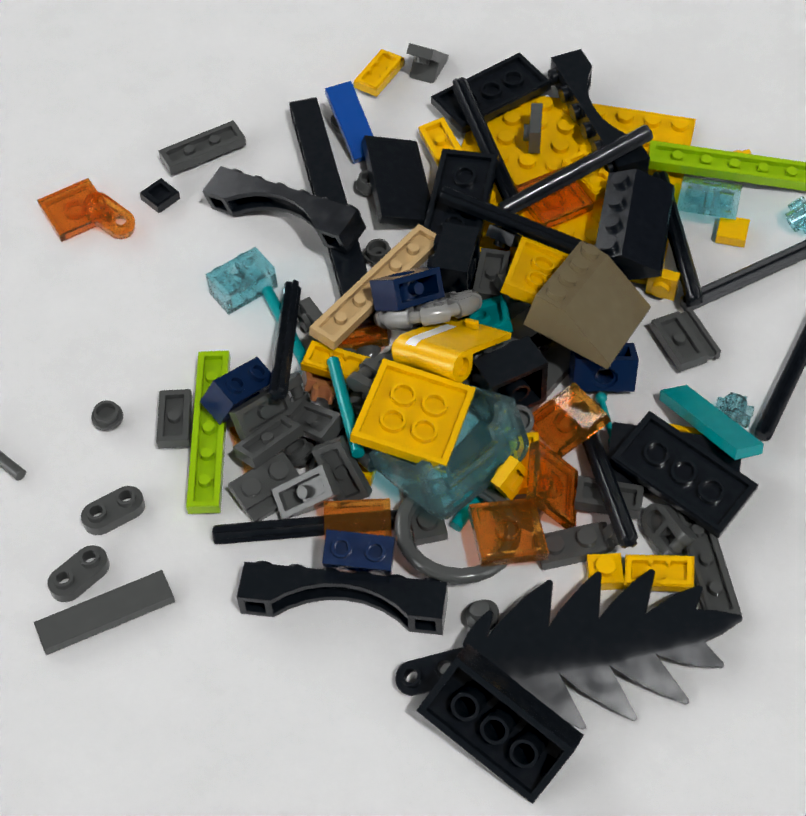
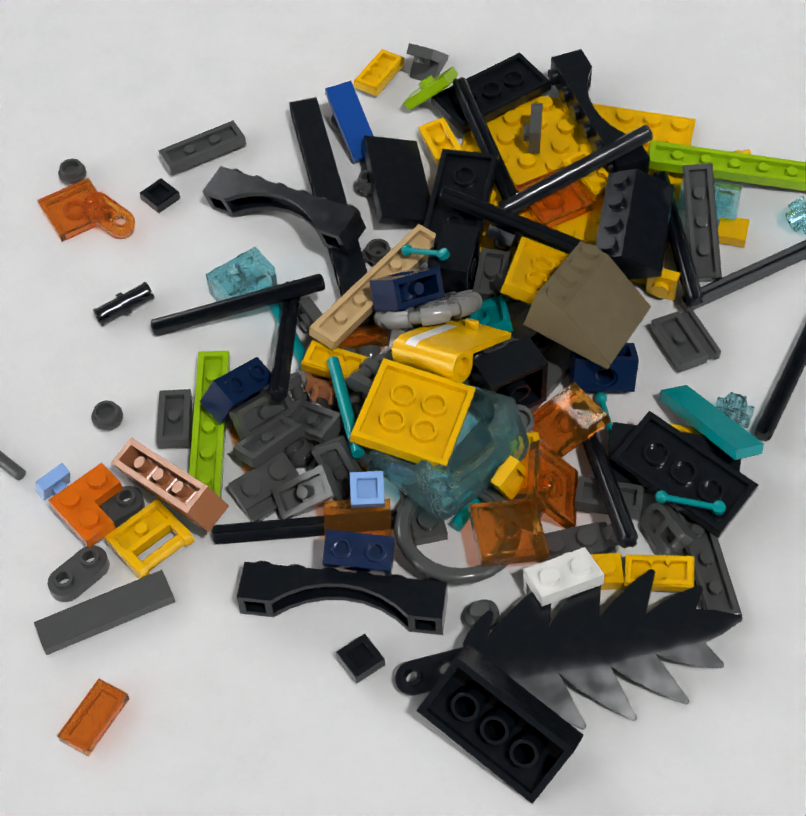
none -> light blue tile [36,463,70,501]
none -> orange plate [48,462,123,548]
none -> clear orange tile [57,679,130,757]
none -> dark grey plate [58,158,87,184]
none -> black pin [93,282,155,326]
none -> yellow plate [105,498,195,579]
none -> nougat brick [111,438,229,532]
none -> black axle [151,274,325,335]
none -> black plate [336,634,385,684]
none -> light blue tile [350,471,385,508]
none -> teal hinge [401,244,450,261]
none -> lime plate [403,66,458,110]
none -> white bracket [523,547,604,606]
none -> teal hinge [655,490,726,515]
none -> dark grey tile [682,163,722,282]

